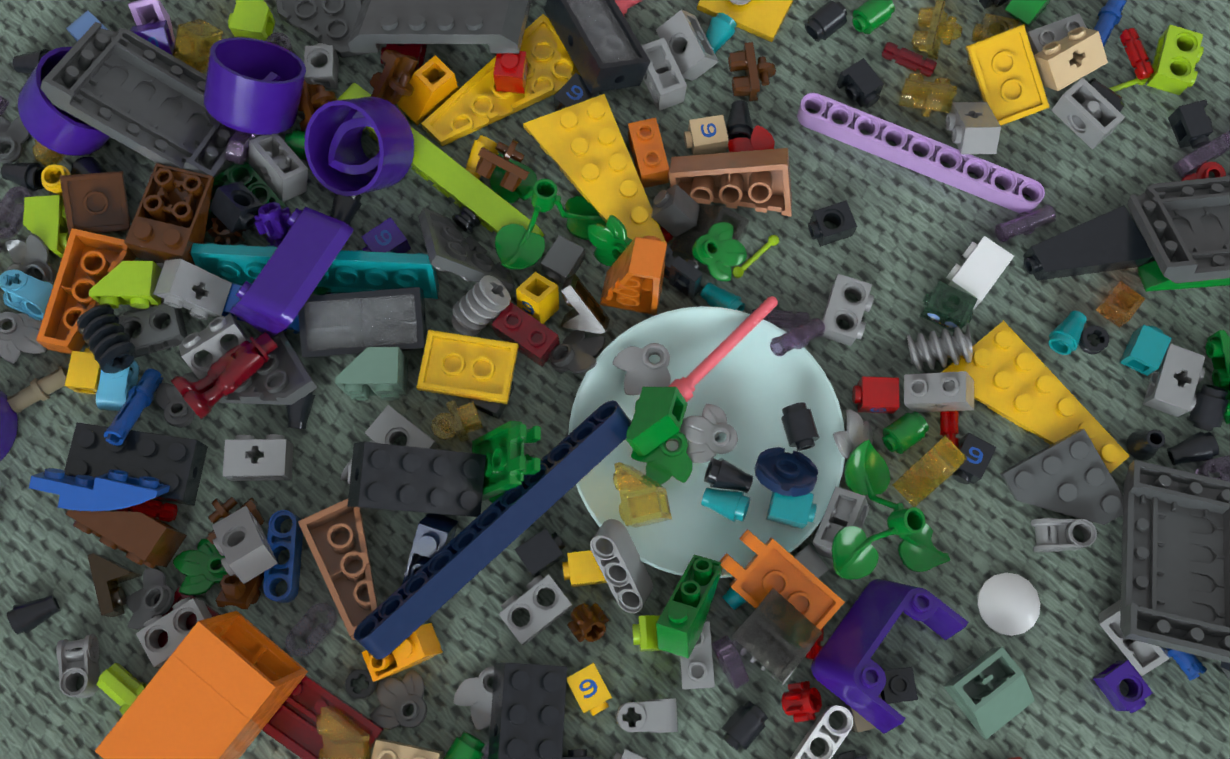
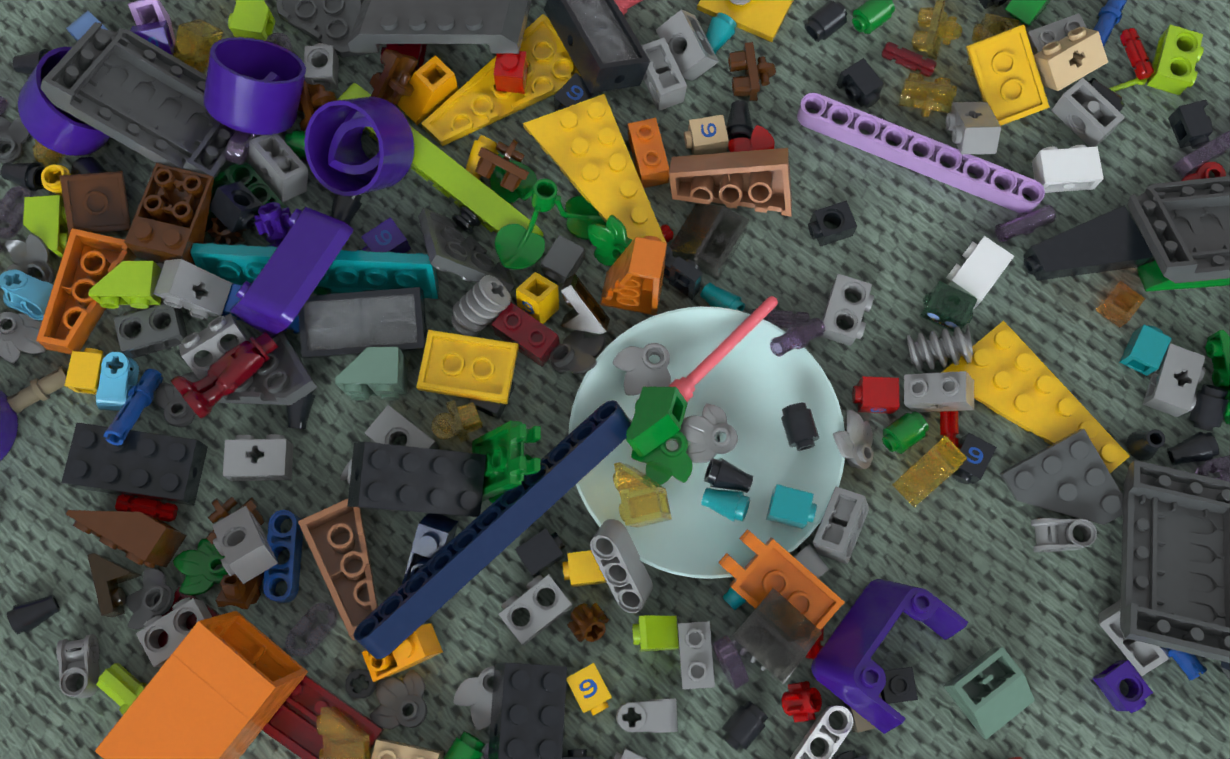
blue slope [29,468,170,511] -> none
black piece [77,305,135,373] -> none
dark grey brick [652,184,700,238] -> none
green slope [656,554,723,659] -> none
green plate [692,222,747,282] -> none
lime hinge [732,235,779,279] -> none
dark blue tile [754,447,818,497] -> none
green plant [832,440,950,580] -> none
white dish [977,572,1041,636] -> none
teal cone [1048,311,1087,355] -> none
black bush [1079,325,1109,354] -> none
none -> white brick [1032,145,1104,193]

